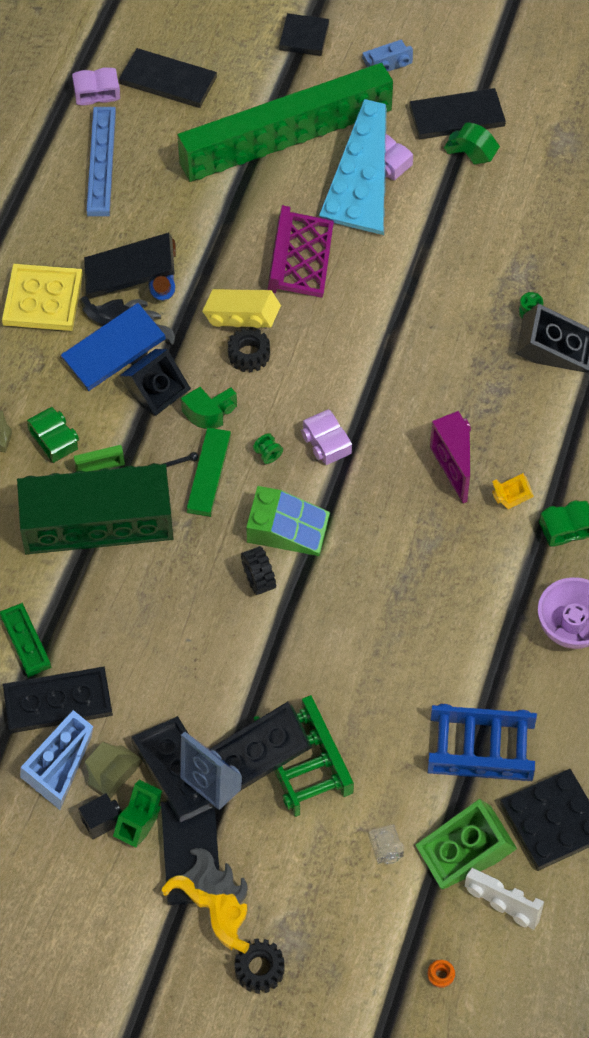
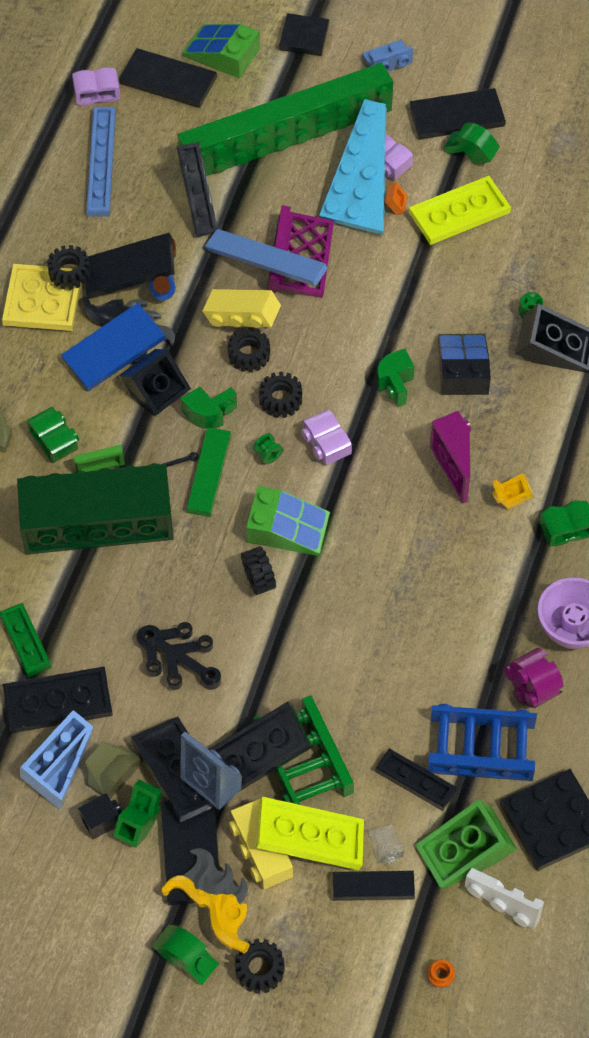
none -> black tyre [47,245,91,290]
none -> black plant [137,622,221,690]
none -> green brick [152,925,219,985]
none -> black tile [176,142,218,237]
none -> bright green slope [182,24,260,79]
none -> medium blue tile [205,229,328,286]
none -> light yellow brick [228,799,293,890]
none -> neon yellow plate [256,797,364,870]
none -> black tyre [259,372,302,418]
none -> black tile [333,870,415,901]
none -> black tile [375,748,457,811]
none -> green brick [377,348,415,407]
none -> orange plate [385,182,408,215]
none -> neon yellow plate [409,176,511,245]
none -> black slope [438,334,491,395]
none -> magenta brick [504,648,564,708]

